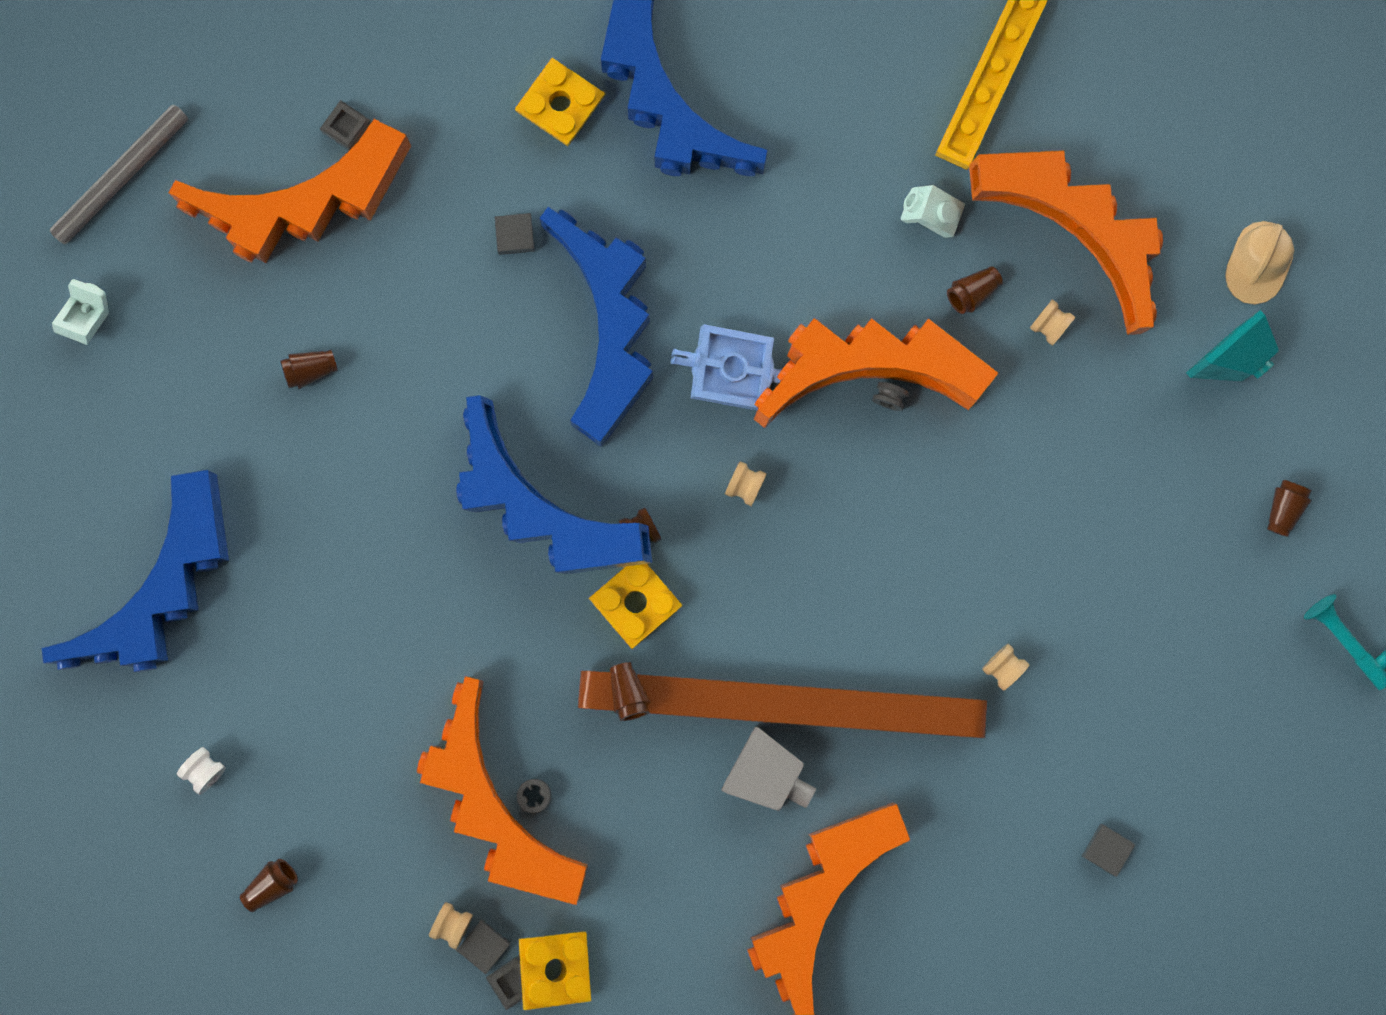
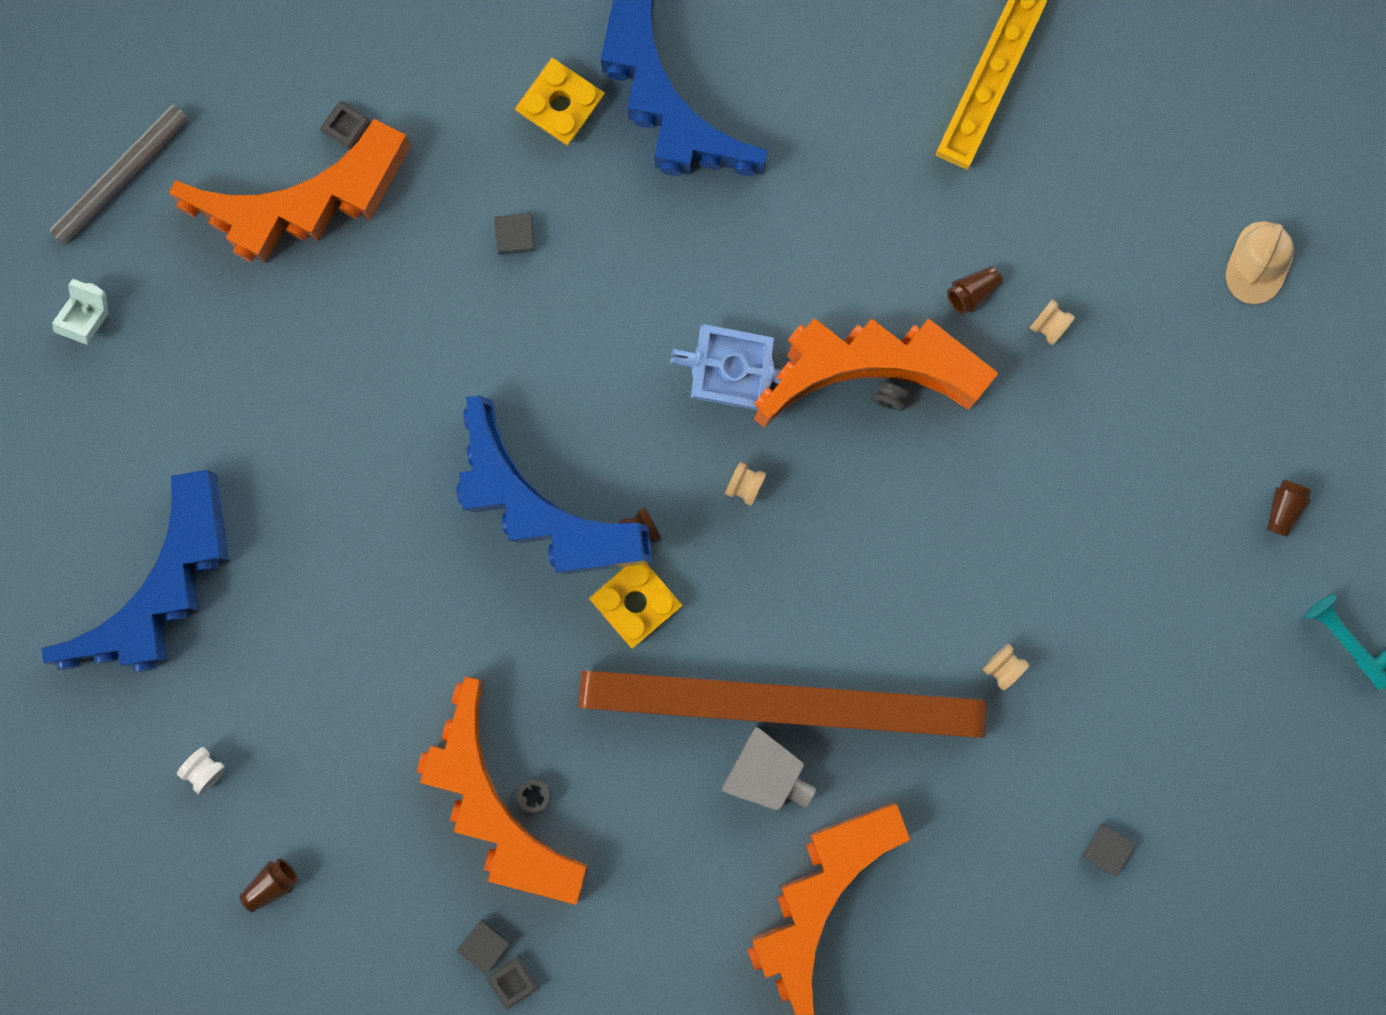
reddish brown cone [280,350,338,389] -> none
tan wheel [429,902,473,950] -> none
yellow piece [518,931,591,1010] -> none
blue arch [540,207,653,447] -> none
reddish brown cone [610,662,651,721] -> none
light aqua bracket [901,185,965,238] -> none
orange arch [969,150,1163,335] -> none
teal slope [1186,310,1280,381] -> none

